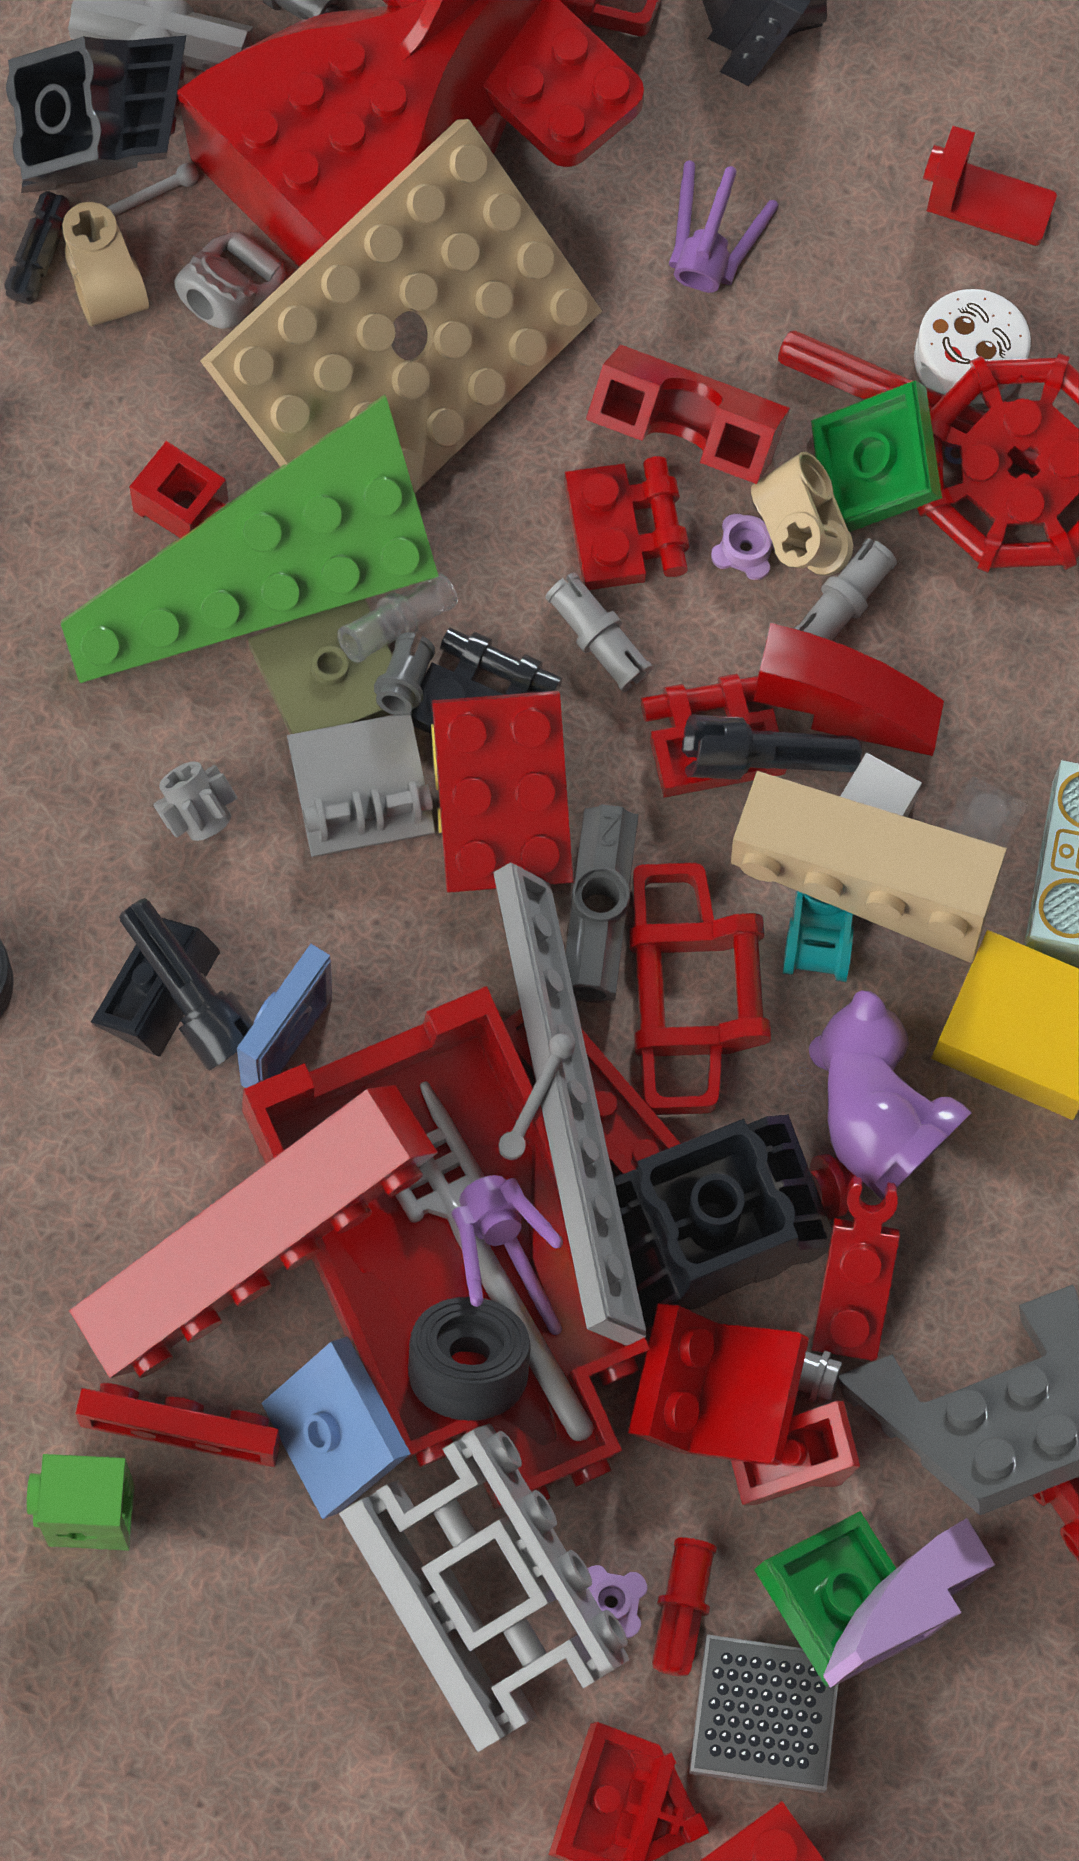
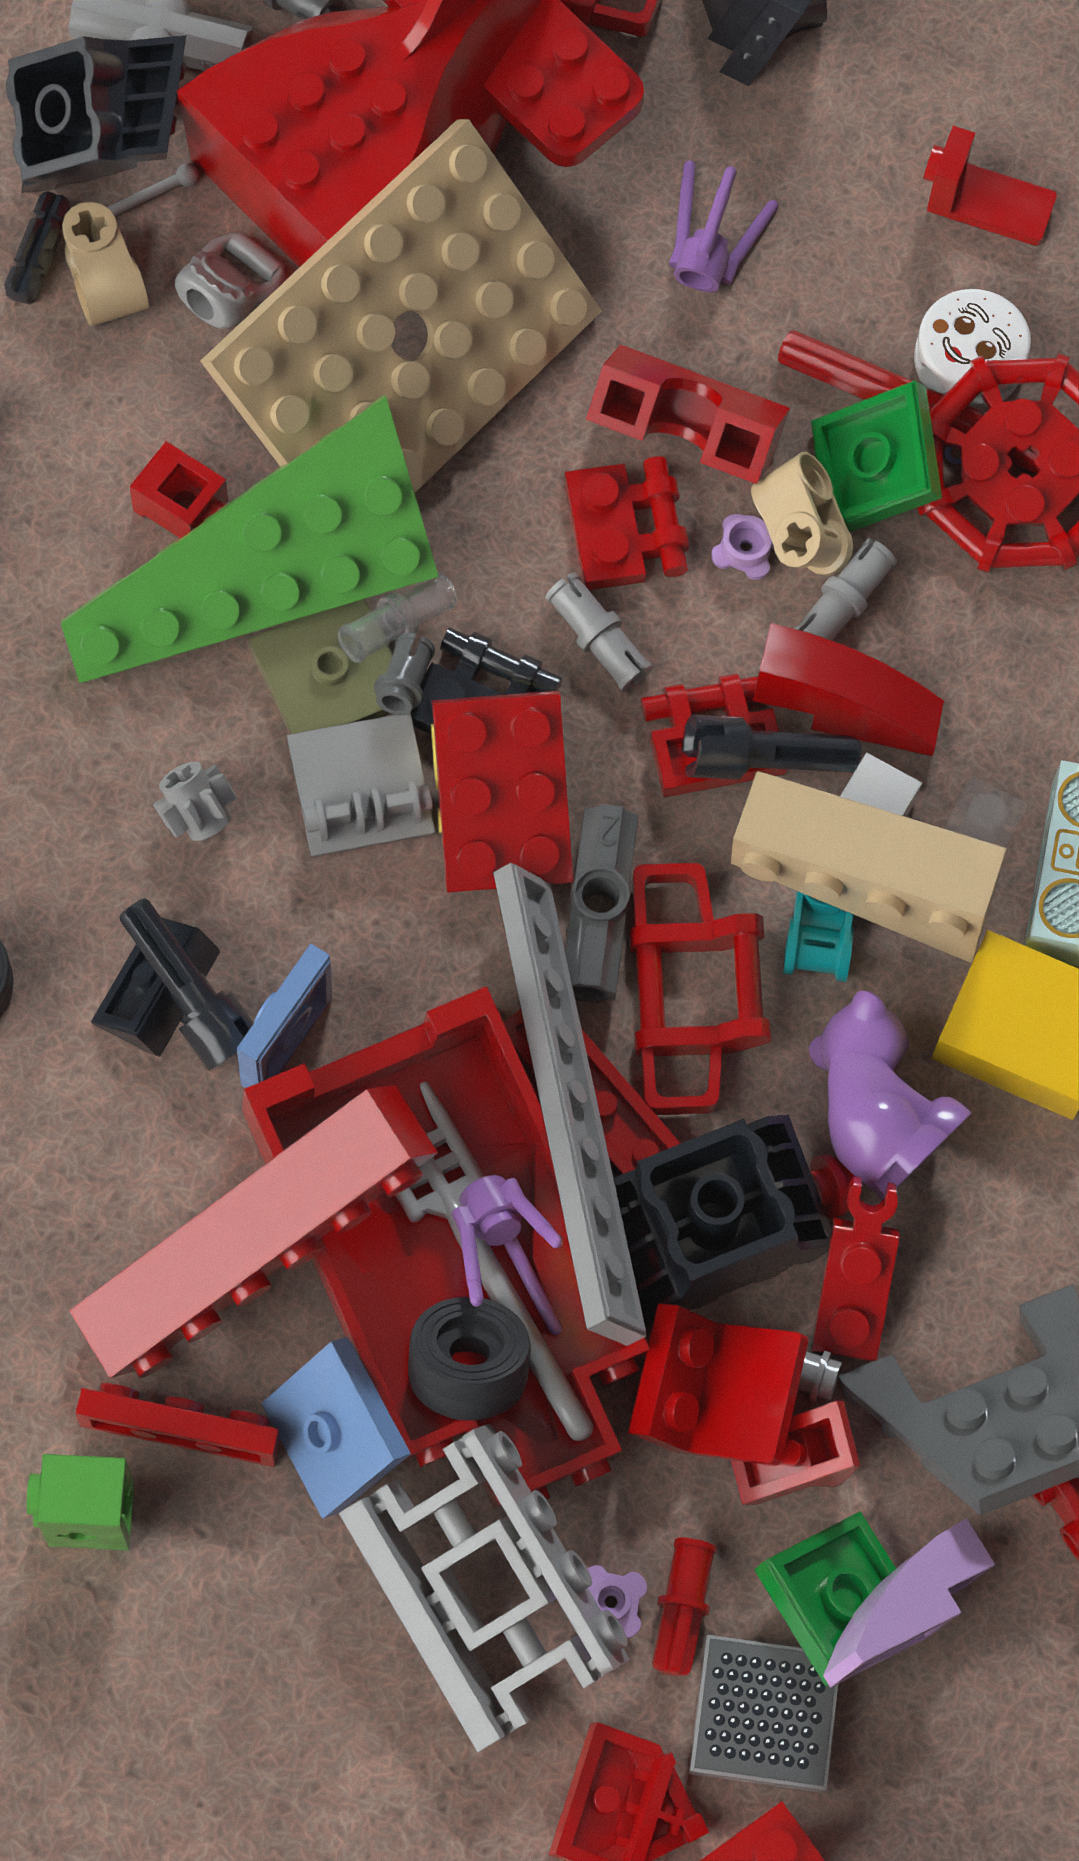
light grey hinge [498,1033,575,1160] -> none

